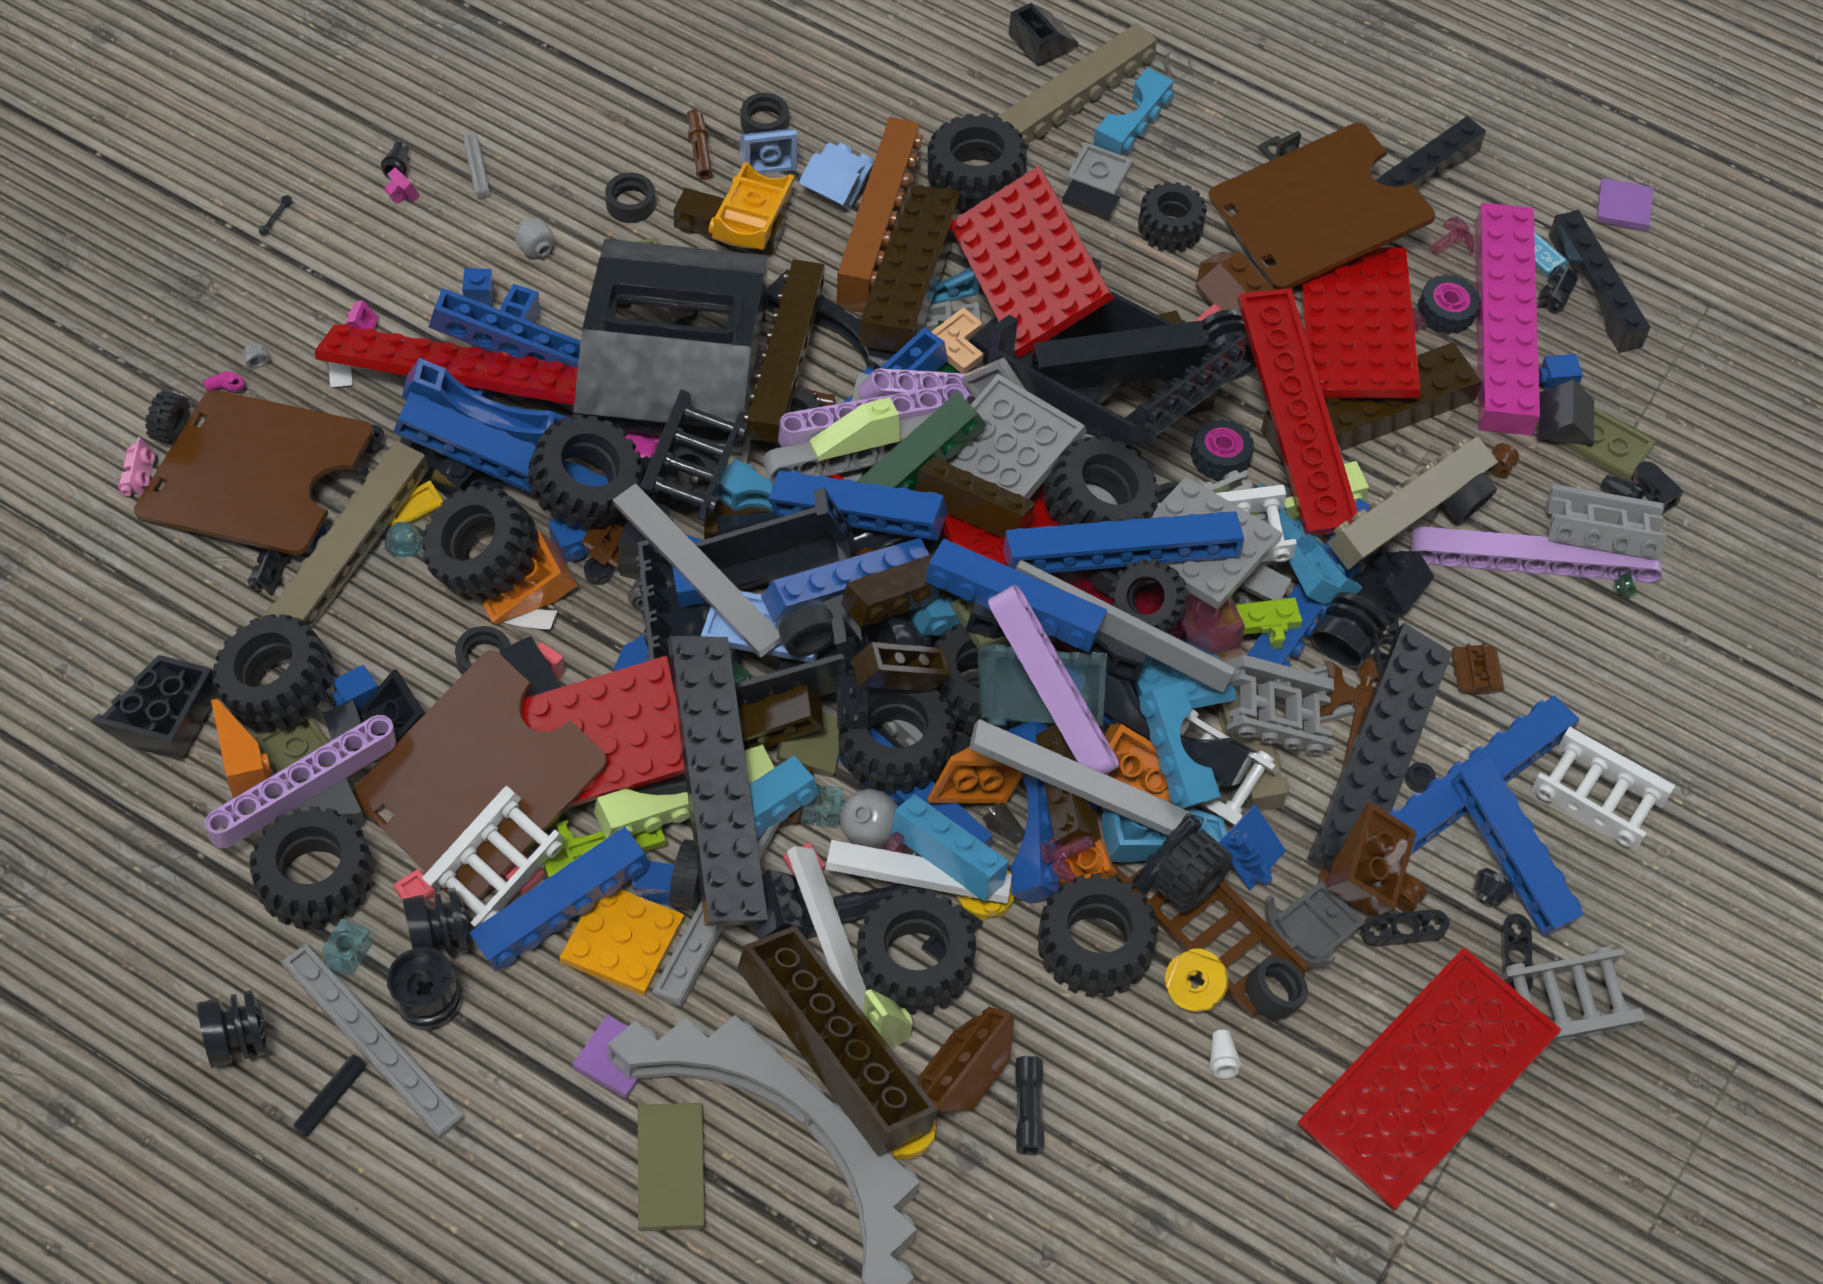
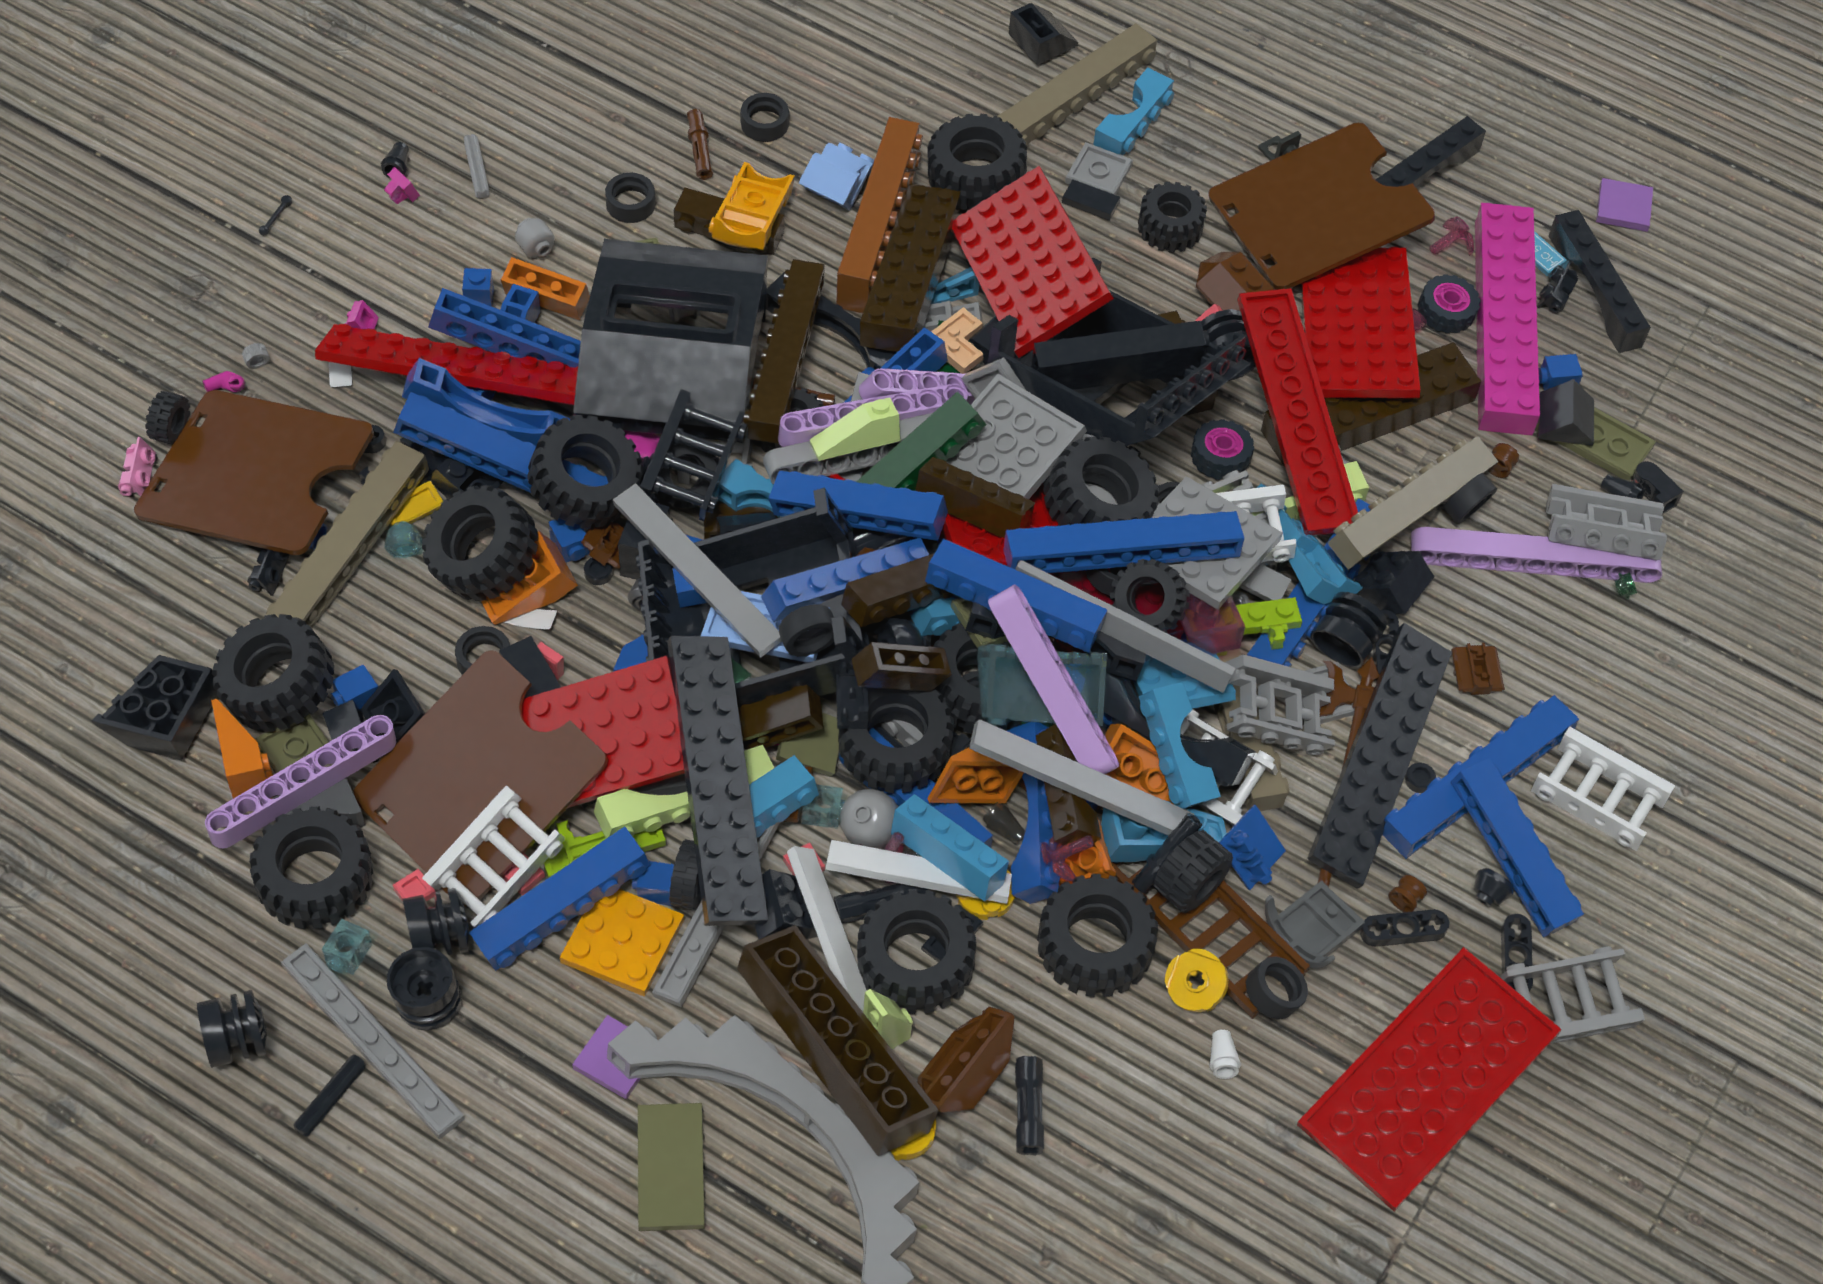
light blue slope [740,129,797,174] -> none
reddish brown slope [1326,802,1416,916] -> none
none -> orange brick [501,257,590,320]

